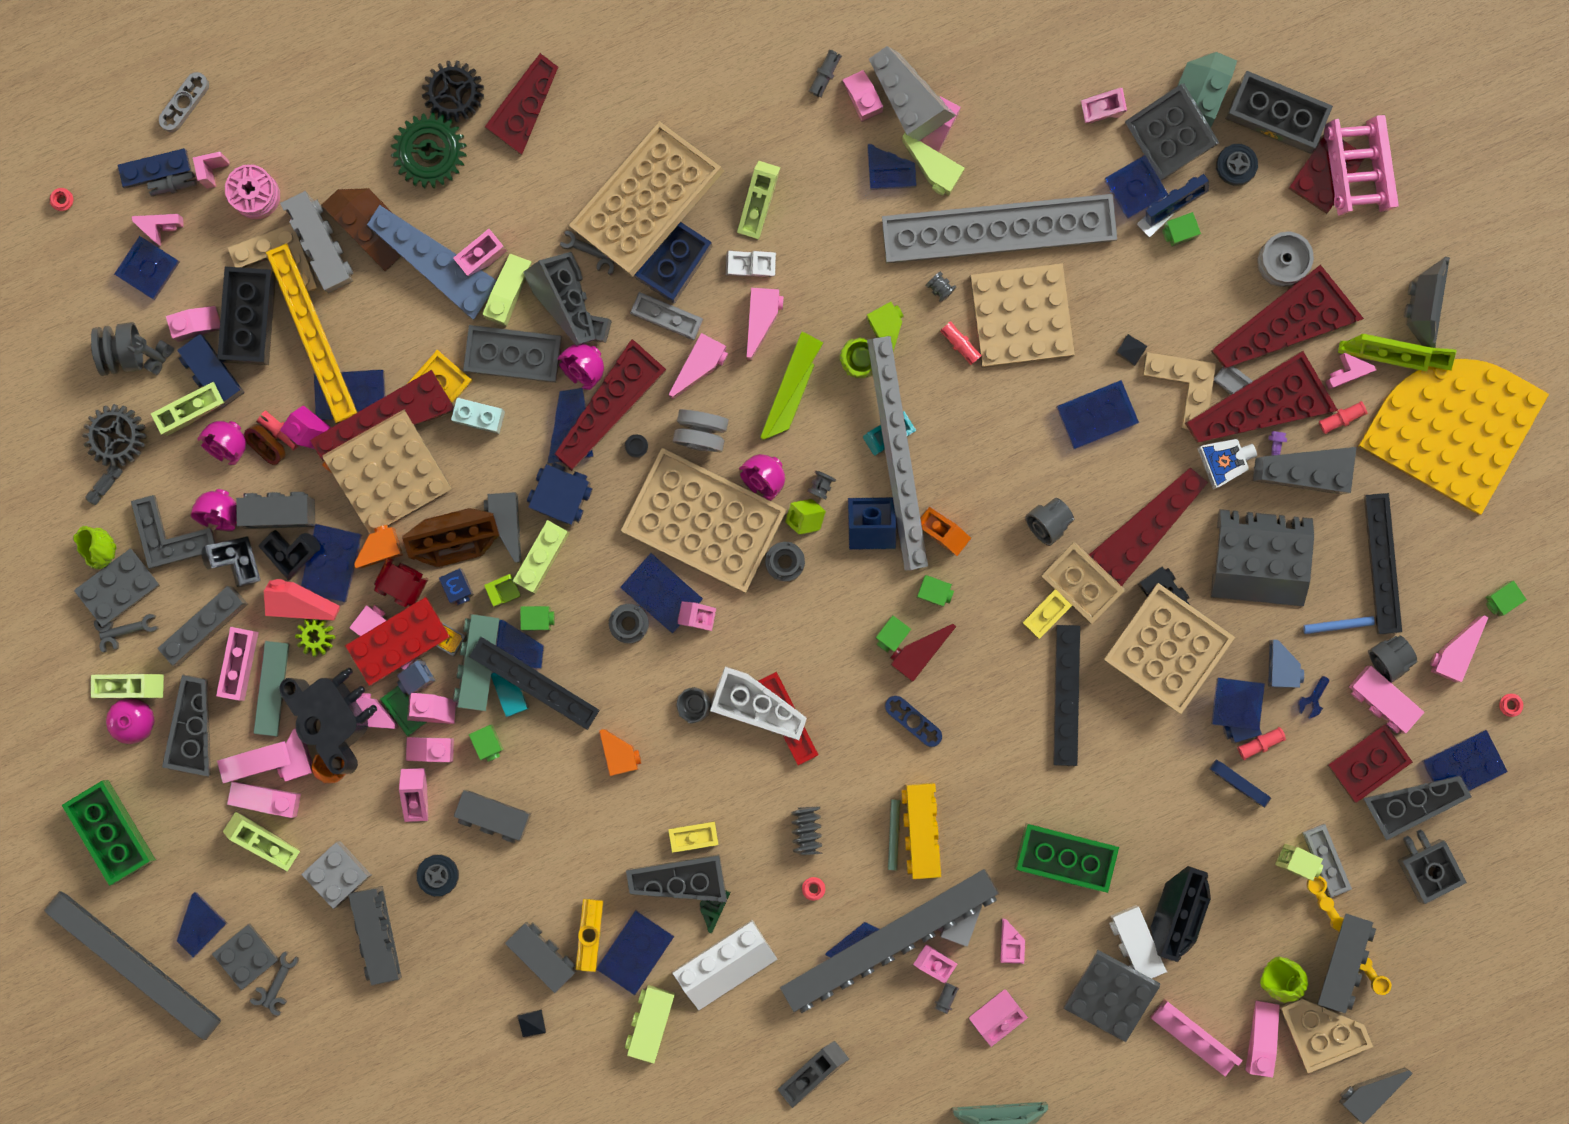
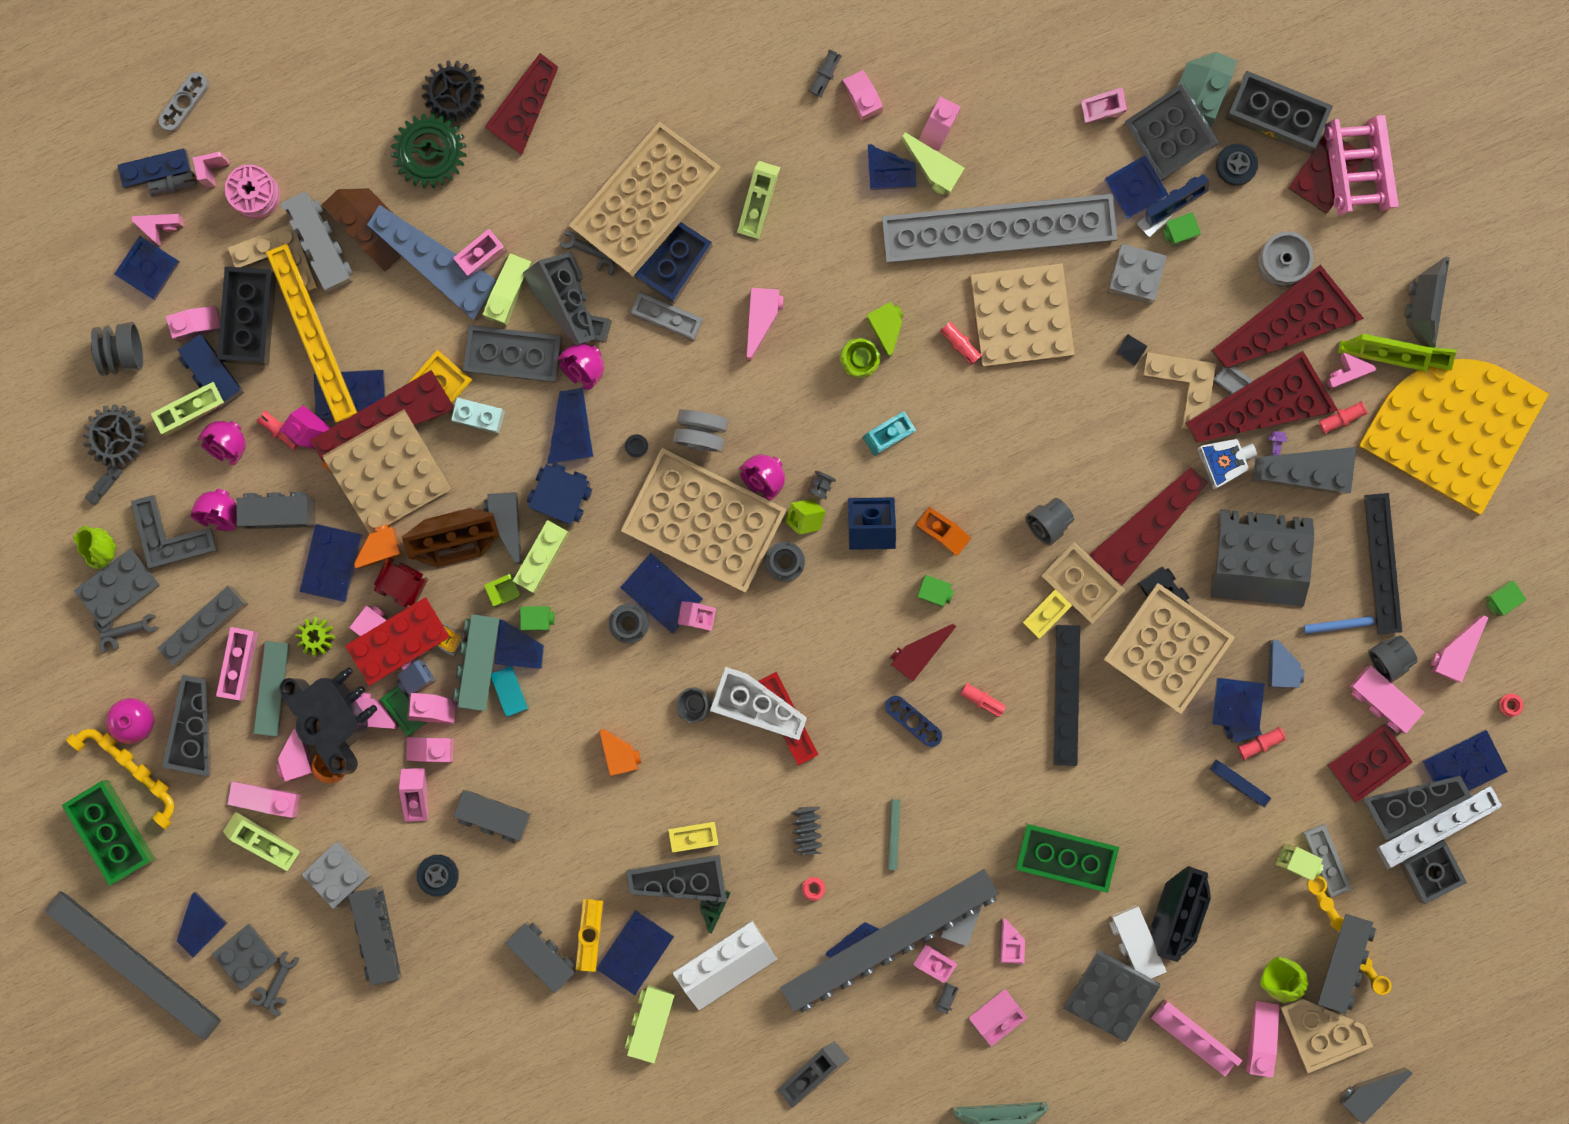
coral plate [50,188,74,211] -> none
yellowish green slope [91,674,164,698] -> none
dark grey bar [127,334,174,375] -> none
black brick [201,536,261,588] -> none
bright pink slope [217,741,291,783] -> none
reddish brown plate [244,424,286,465] -> none
black brick [258,530,321,581] -> none
coral slope [264,579,340,620] -> none
dark blue brick [439,568,474,606] -> none
black plate [468,636,600,730] -> none
bright green brick [469,725,504,762] -> none
black slope [517,1009,546,1037] -> none
dark red wing [555,339,666,471] -> none
bright pink slope [669,333,728,399] -> none
white slope [726,251,776,276] -> none
lime wedge [760,332,823,441] -> none
light grey plate [867,336,928,571] -> none
light grey wedge [869,46,957,141] -> none
bright green brick [876,615,911,653] -> none
yellow wedge [901,783,941,879] -> none
dark grey bush [925,271,957,303] -> none
clear blue plate [1056,380,1139,450] -> none
clear blue bar [1298,676,1330,718] -> none
none -> yellow bar [65,729,175,830]
none -> coral axle [960,682,1006,717]
none -> light grey brick [1107,244,1167,304]
none -> plate [1376,786,1503,869]

